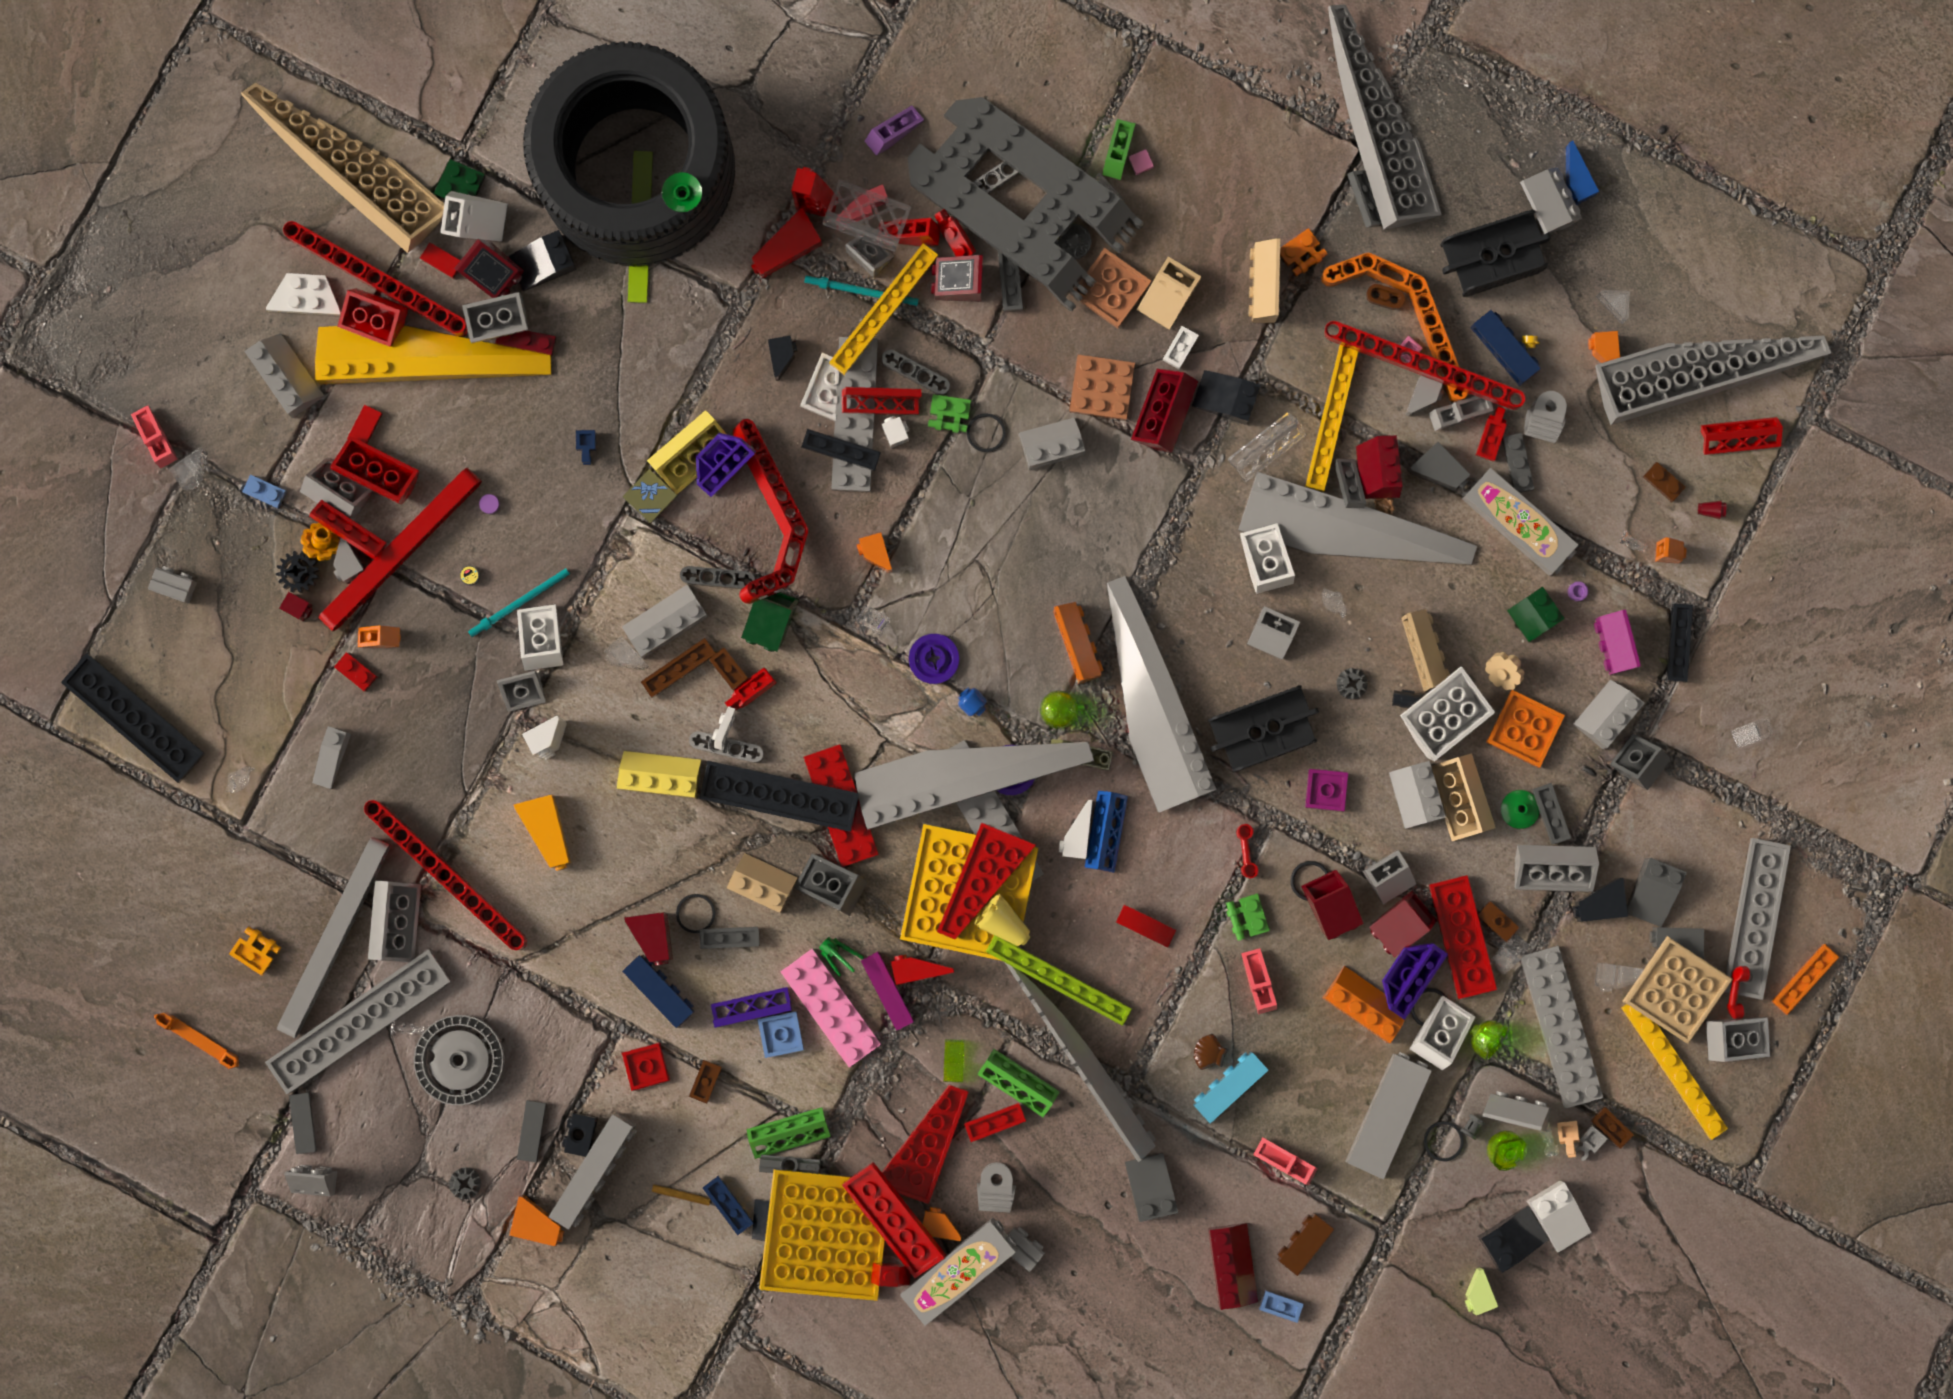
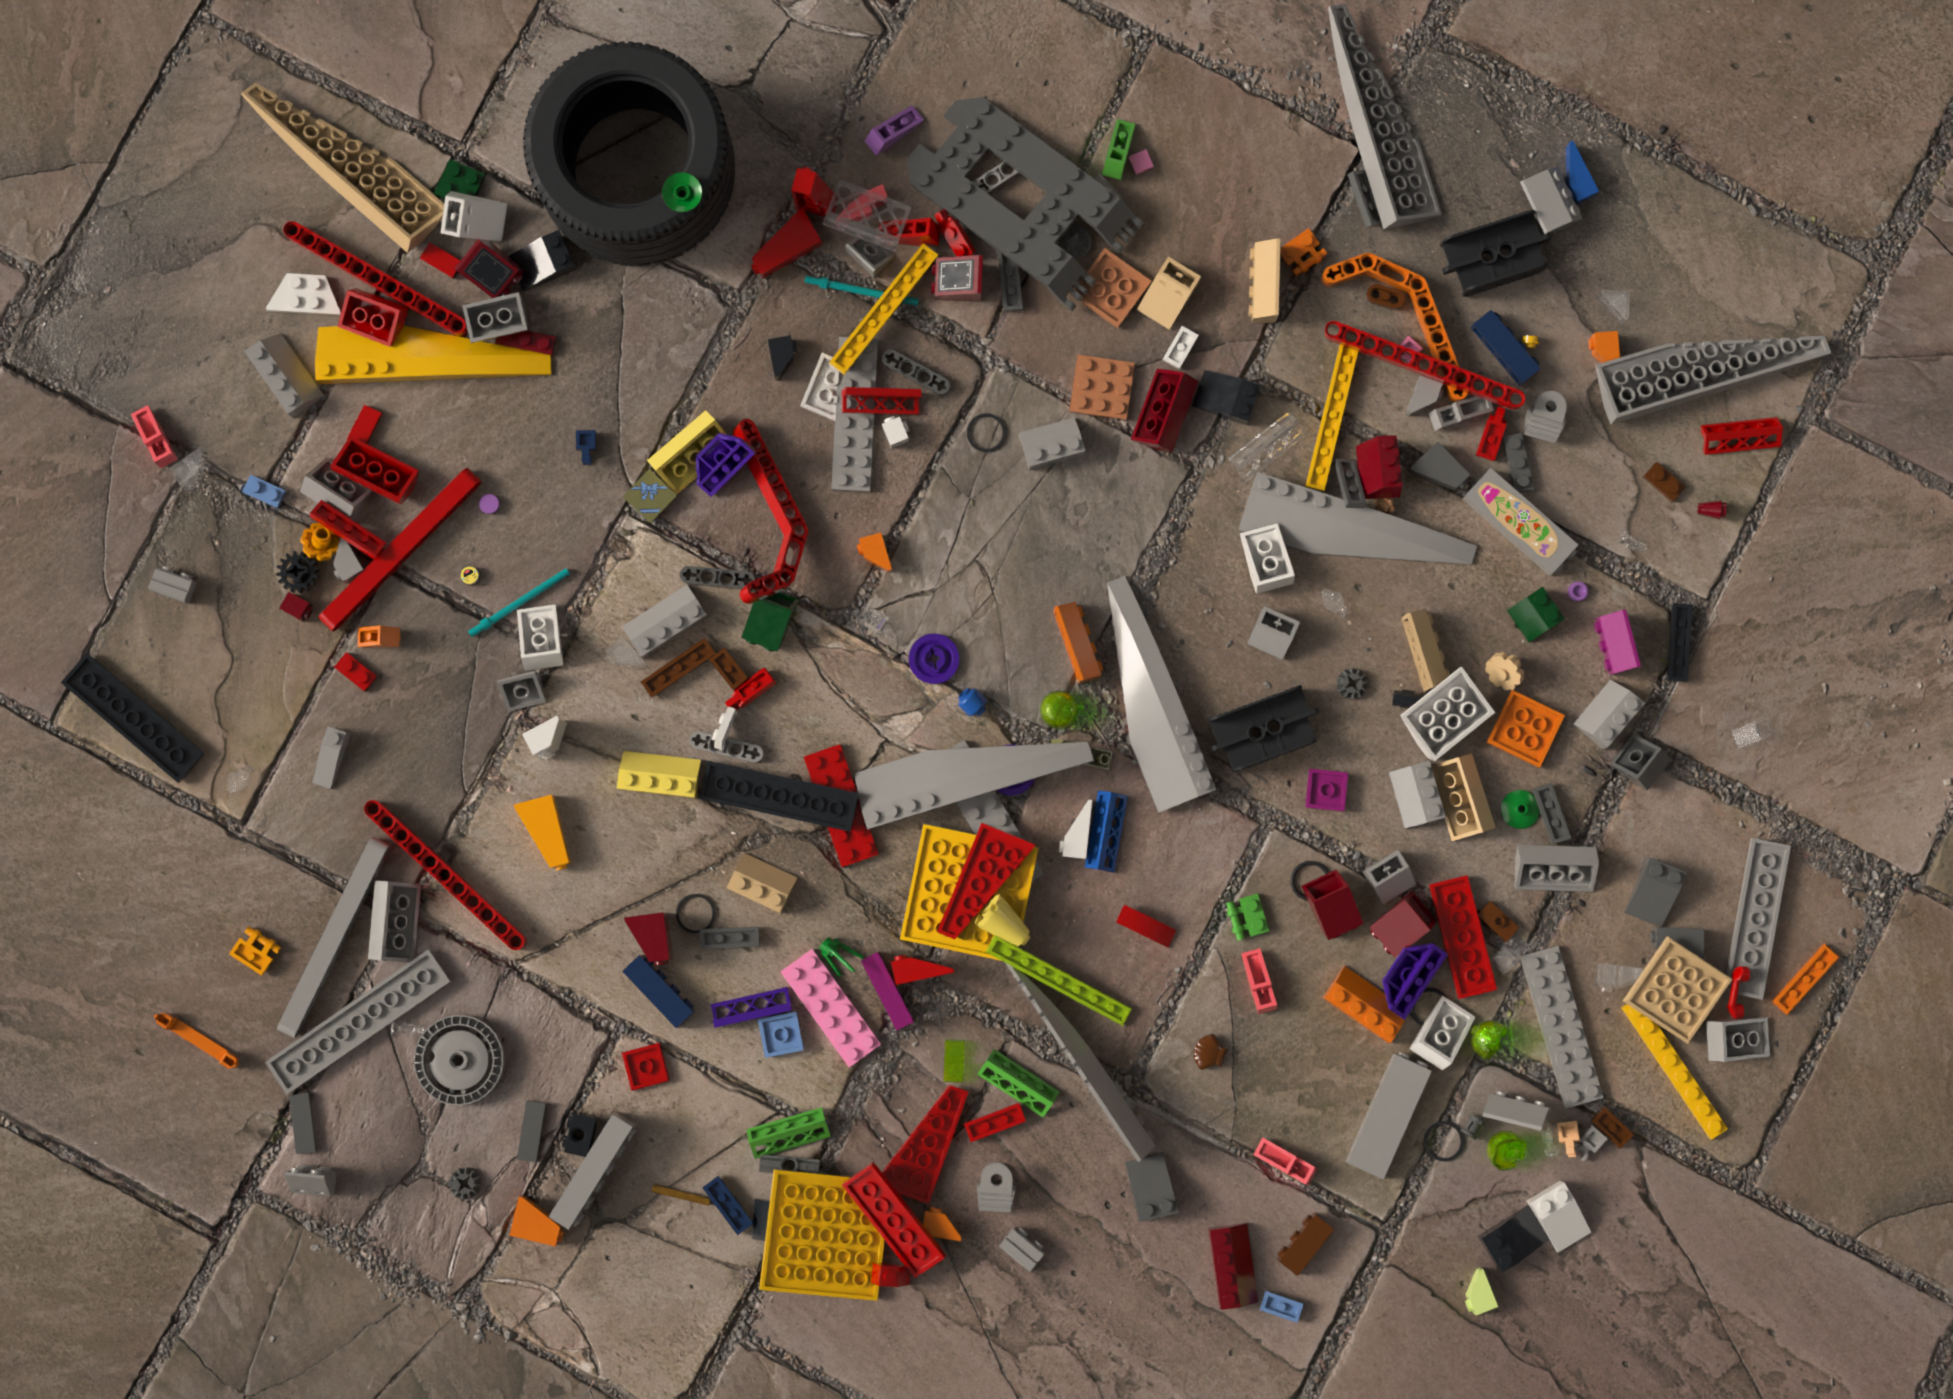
lime tile [628,151,653,303] -> none
reddish brown plate [689,1060,722,1104] -> none
dark grey slope [794,853,868,916] -> none
black tile [801,429,881,471] -> none
brick [900,1218,1018,1326] -> none
bright green plate [928,394,971,433] -> none
medium azure brick [1193,1052,1268,1123] -> none
red bar [1236,824,1258,879] -> none
black slope [1573,878,1628,922] -> none
orange slope [1655,537,1687,564] -> none

